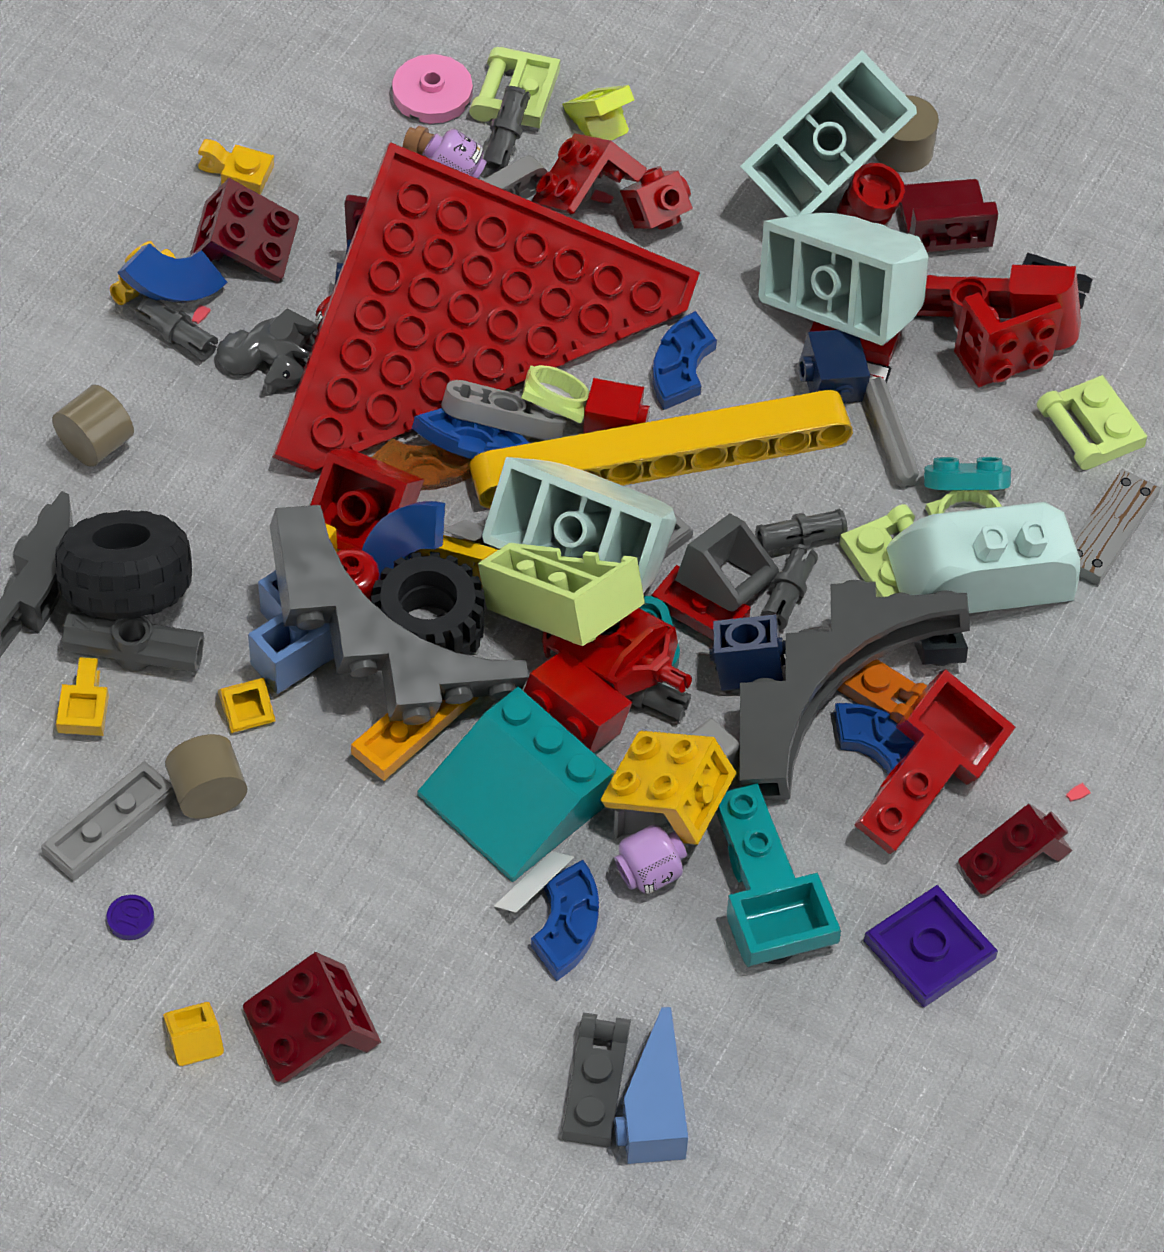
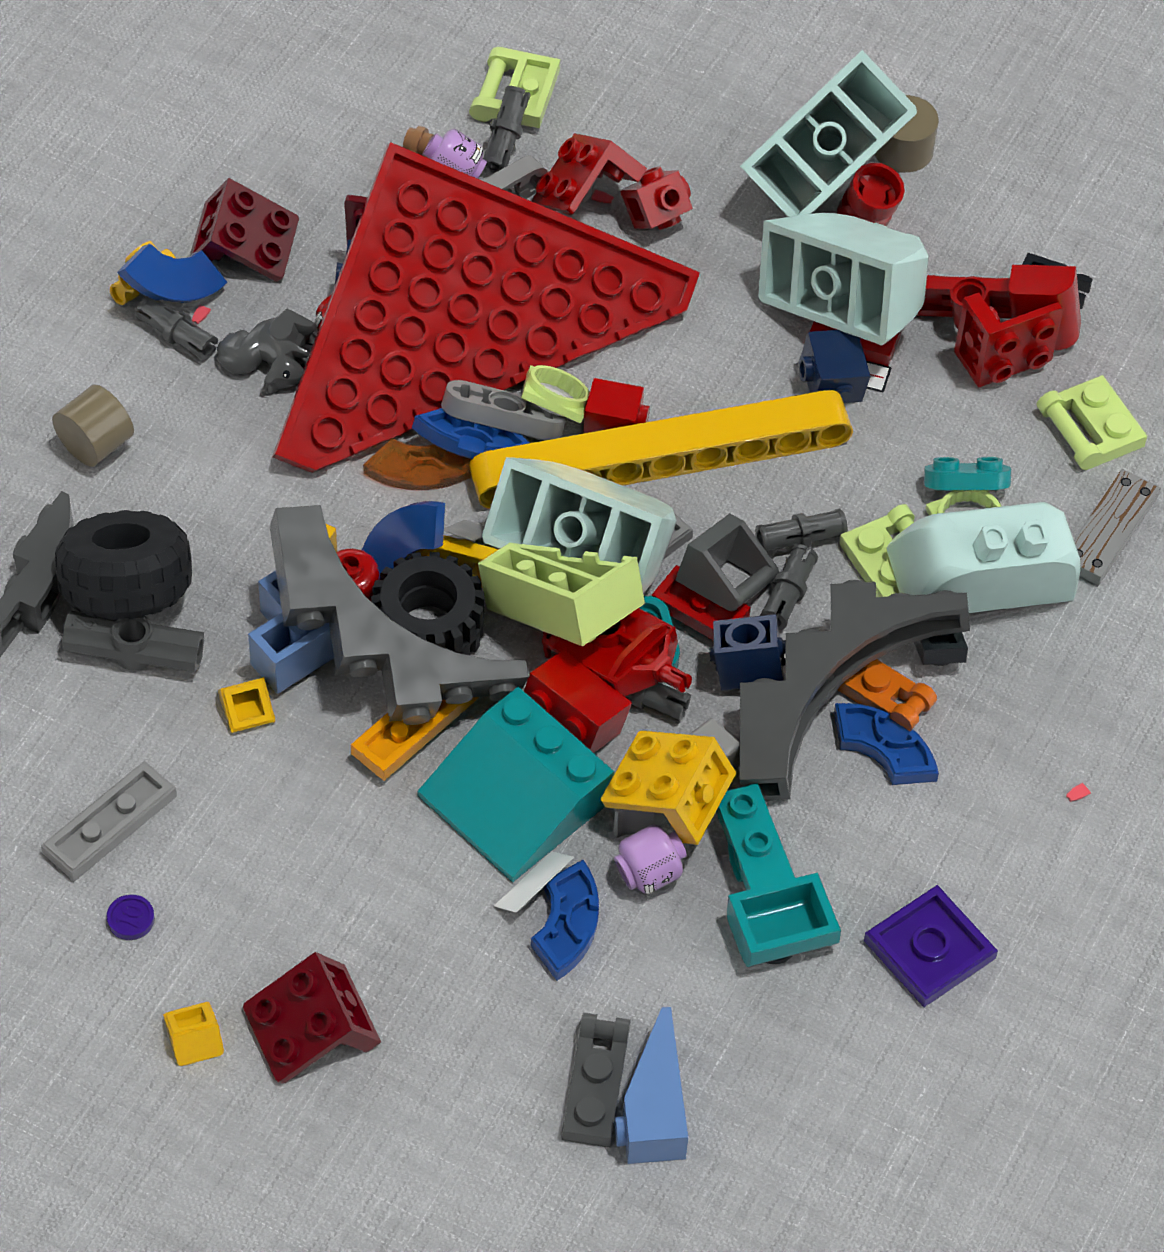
yellow plate [56,657,109,736] -> none
dark tan piece [165,734,248,819] -> none
yellow plate [198,139,274,195] -> none
red slope [310,447,424,550] -> none
bright pink plate [392,54,473,124] -> none
neon yellow slope [562,85,635,141] -> none
blue tile [653,311,717,410] -> none
red plate [854,669,1016,854] -> none
light grey axle [864,377,919,487] -> none
dark red bracket [900,179,999,252] -> none
dark red bracket [958,803,1073,896] -> none

